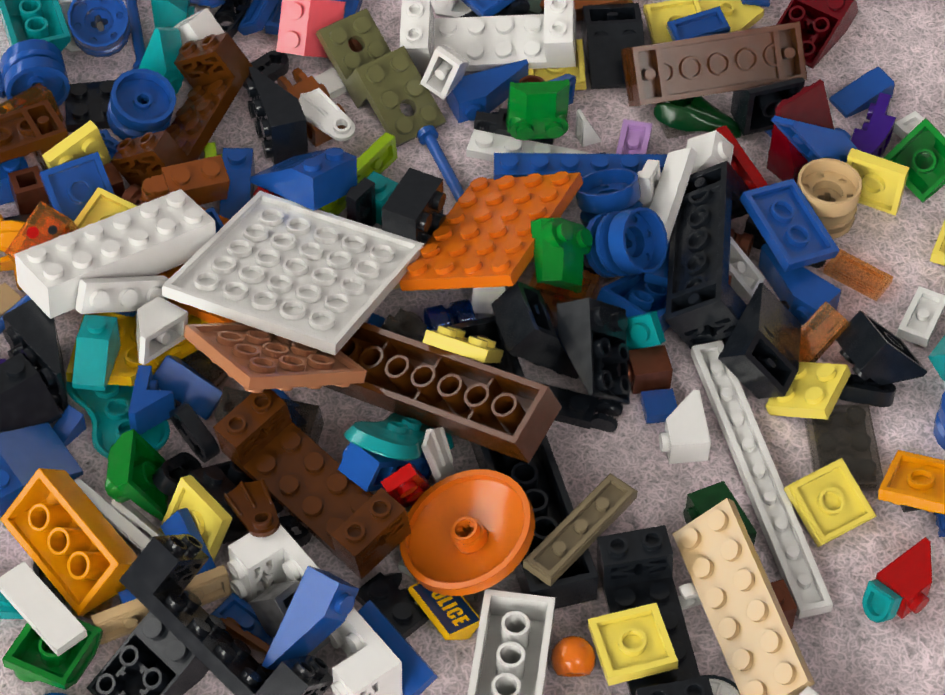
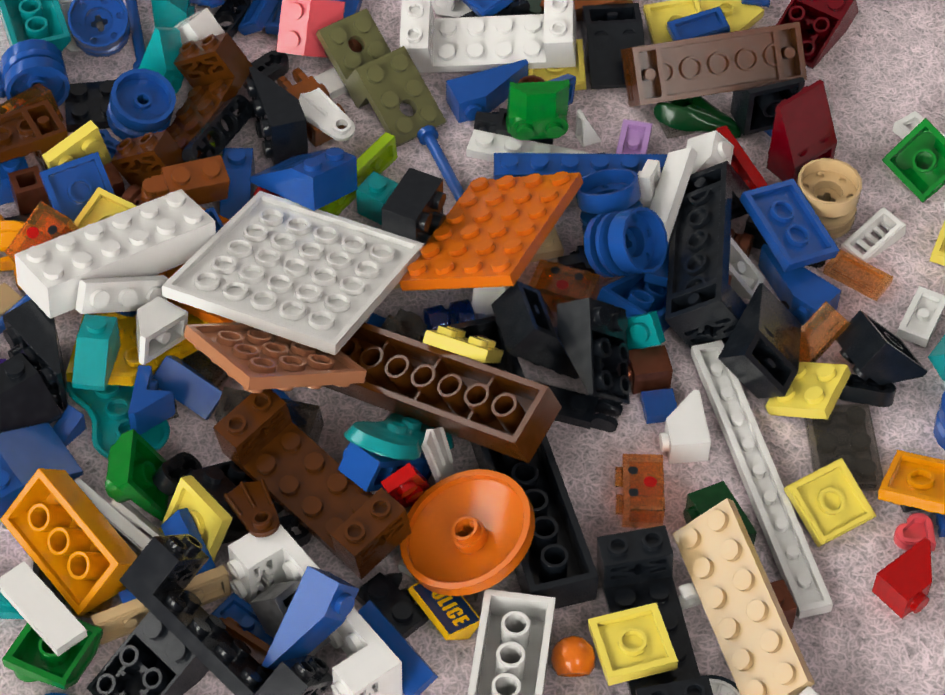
black beam [169,402,220,463] -> none
black plate [345,177,376,227] -> none
white slope [420,45,470,100] -> none
dark tan tile [523,473,638,587] -> none
green slope [531,217,593,294] -> none
blue slope [771,115,858,162] -> none
blue slope [829,67,895,118] -> none
light yellow plate [846,148,910,216] -> none
dark purple slope [850,92,896,158] -> none
teal tile [862,579,903,623] -> none
none -> black beam [182,95,253,163]
none -> clear orange brick [614,454,665,528]
none -> white slope [841,207,906,266]
none -> coral tile [894,512,936,551]

